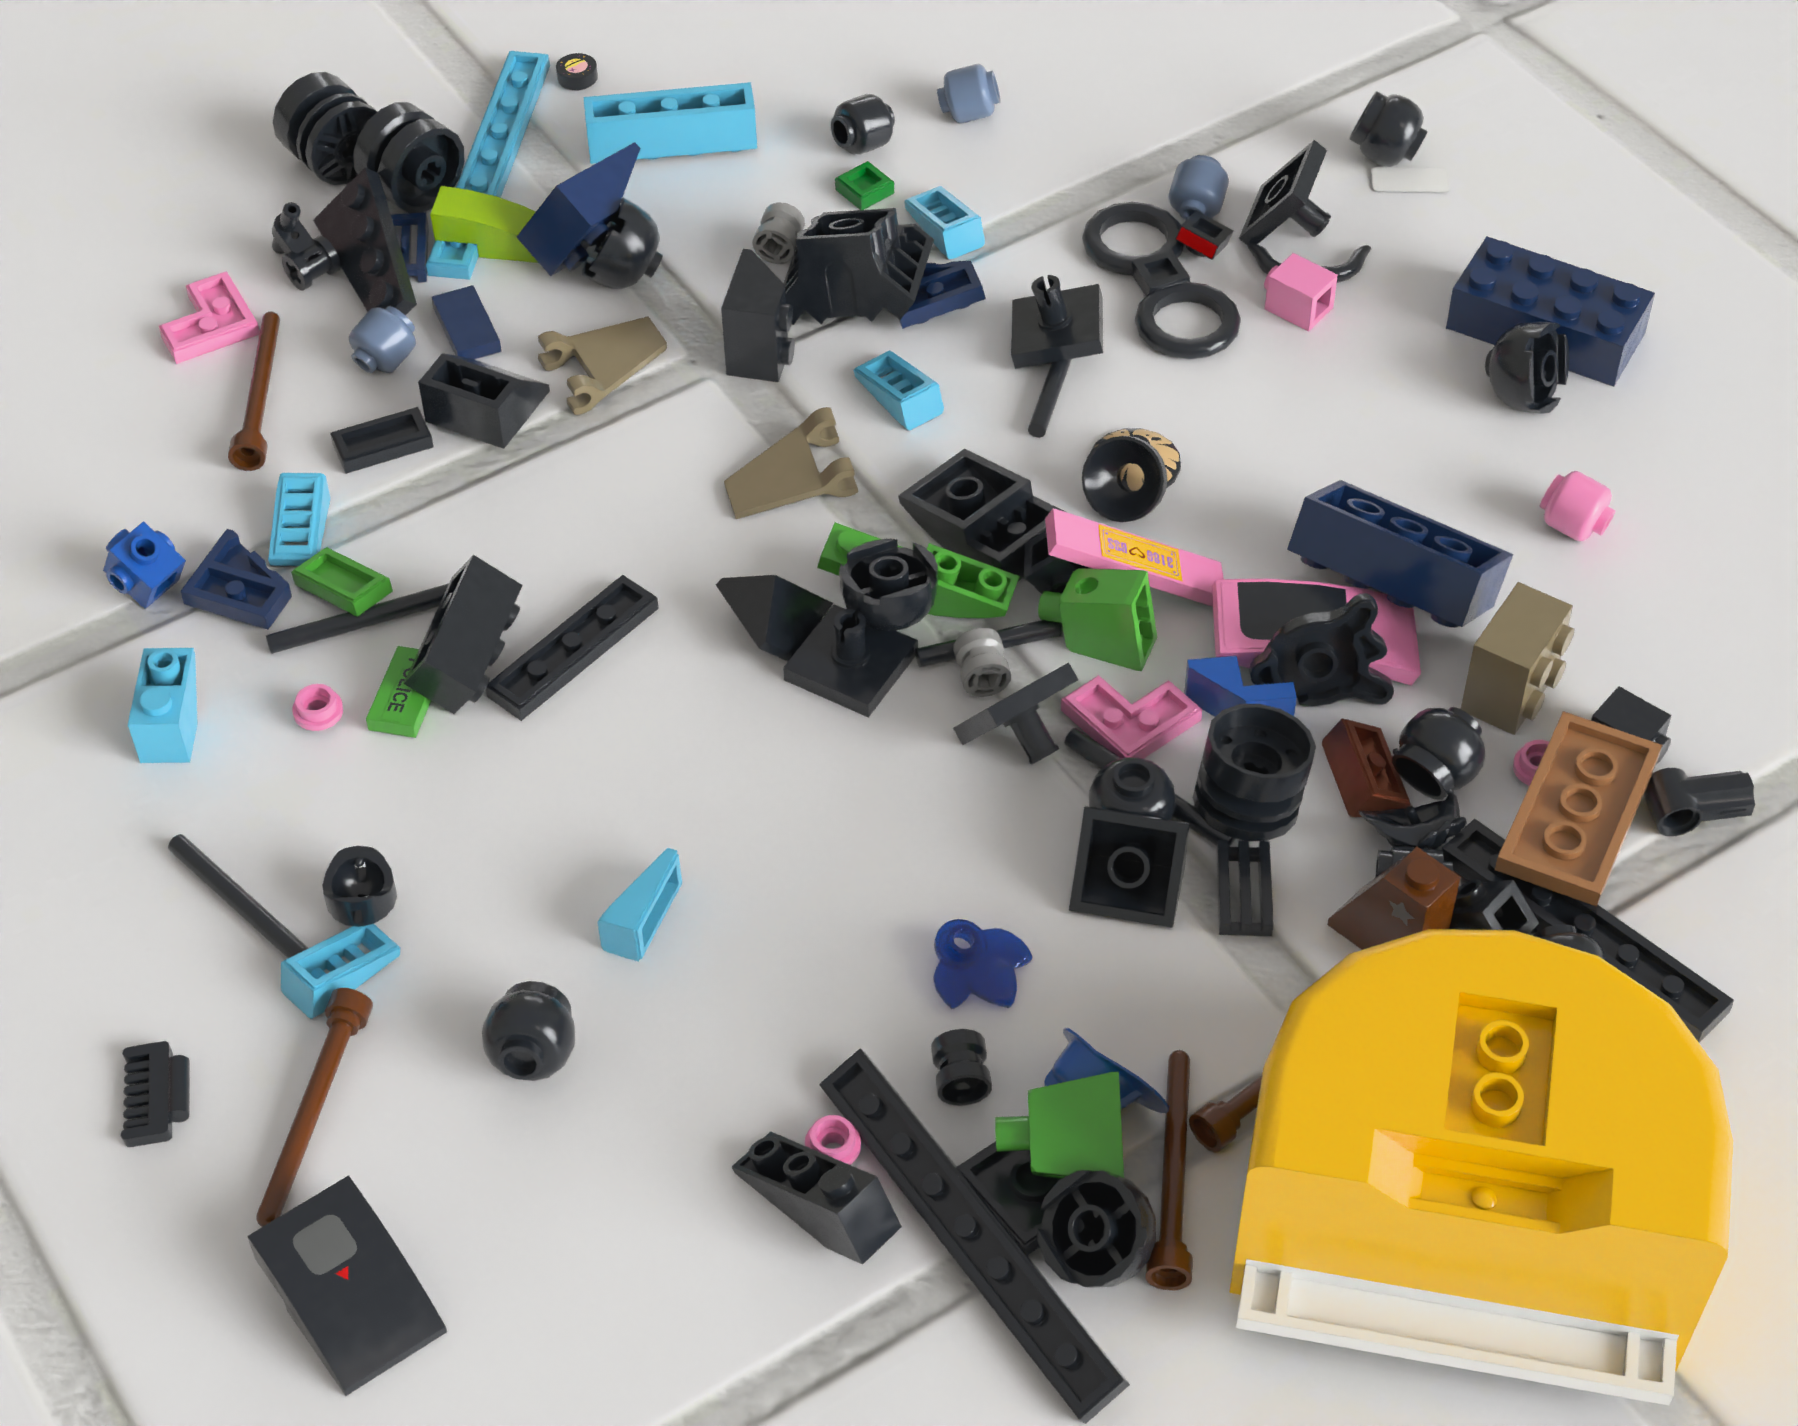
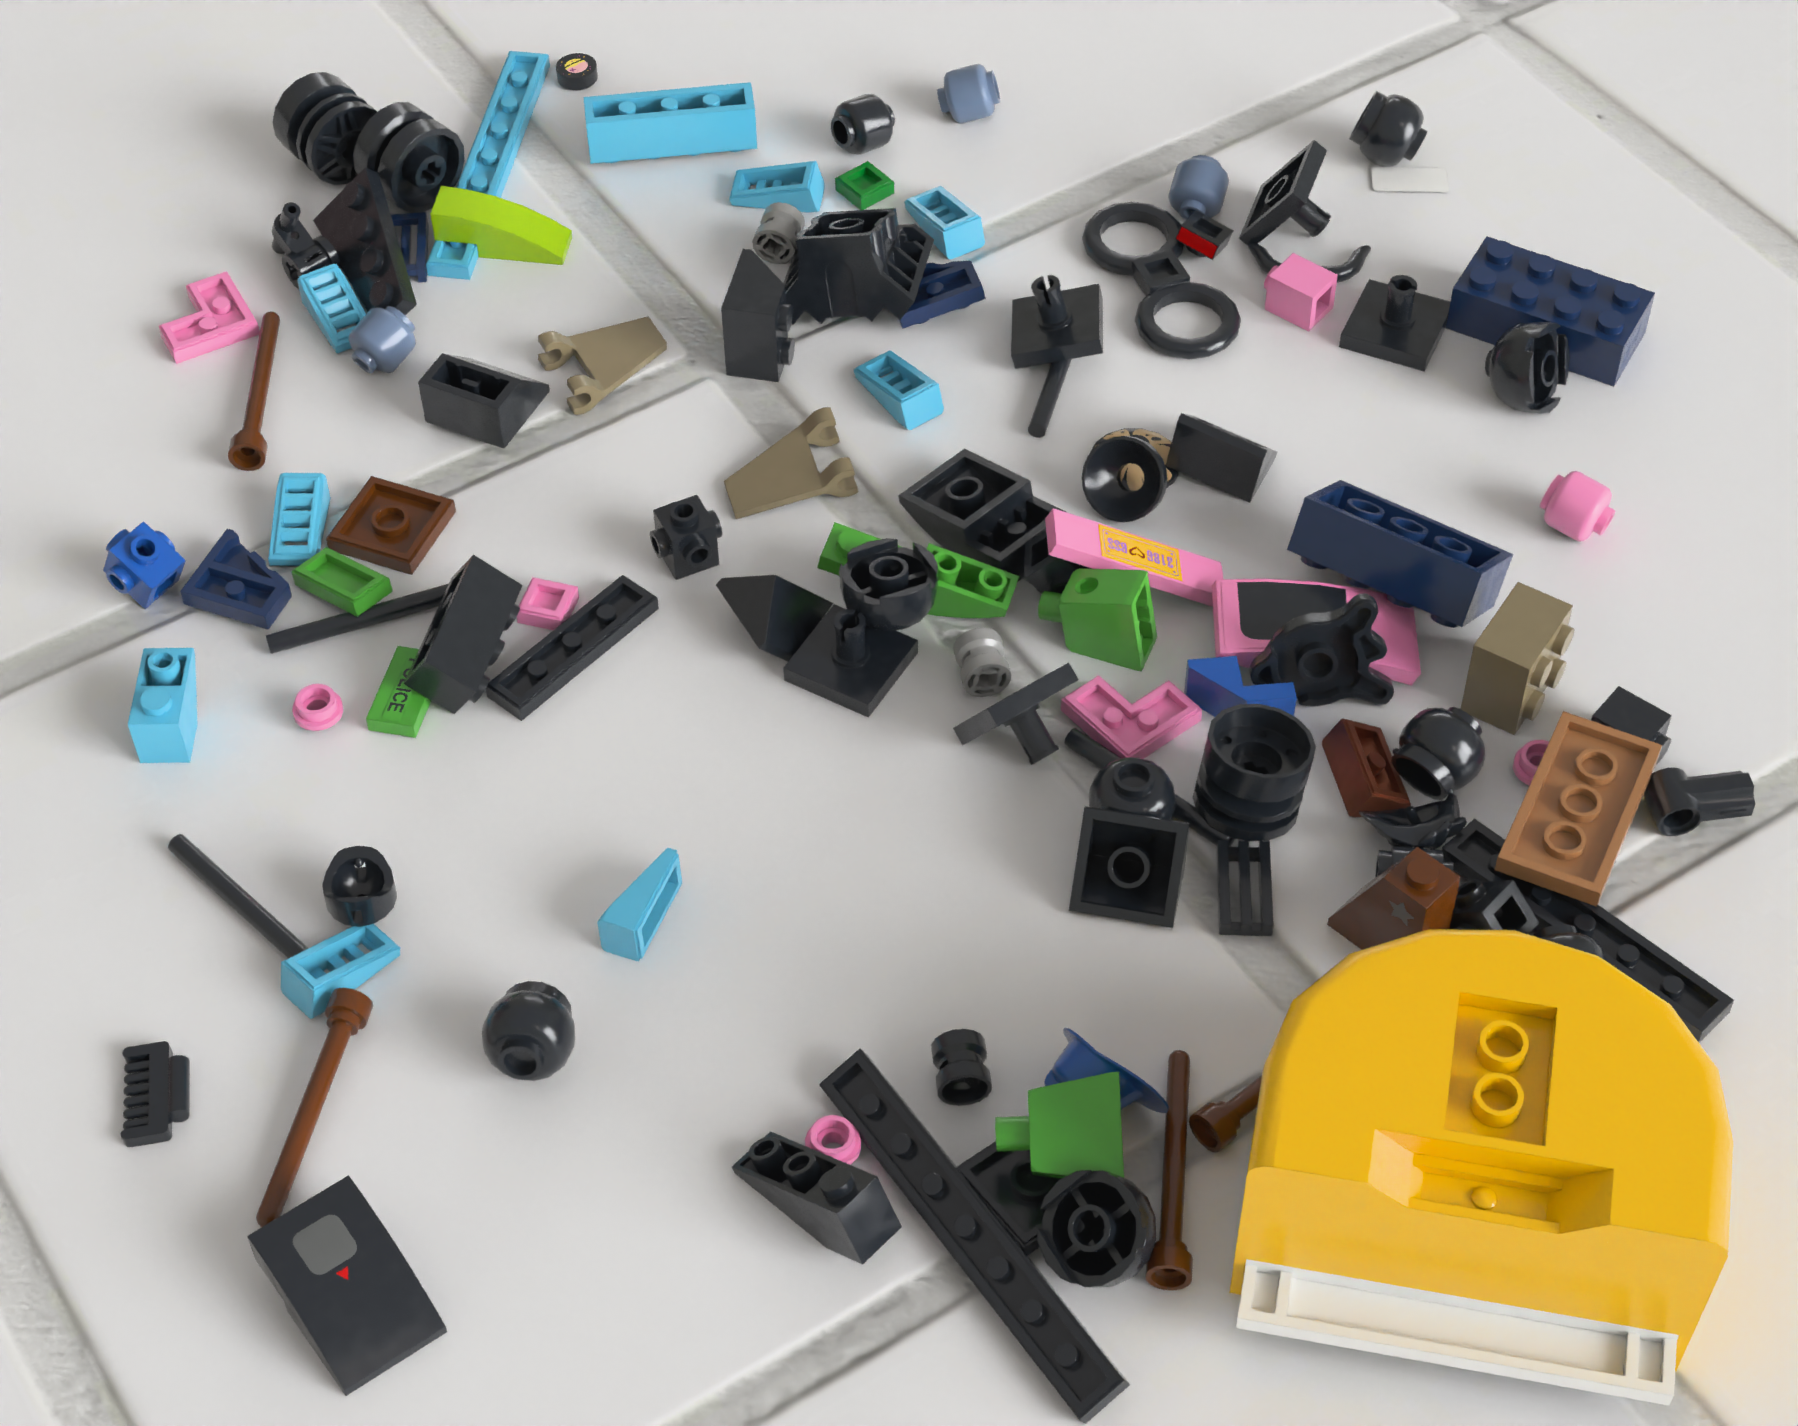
black tile [330,407,434,474] -> none
dark blue tile [431,285,501,359] -> none
dark blue slope [517,142,641,276] -> none
black cylinder [582,197,663,289] -> none
black bar [915,620,1061,667] -> none
clear blue plate [933,919,1032,1009] -> none
none -> medium azure slope [297,264,366,354]
none -> reddish brown tile [326,476,456,575]
none -> bright pink tile [517,577,579,630]
none -> black brick [650,495,722,580]
none -> medium azure slope [729,161,825,213]
none -> black slope [1165,413,1278,503]
none -> black tile [1339,275,1450,372]

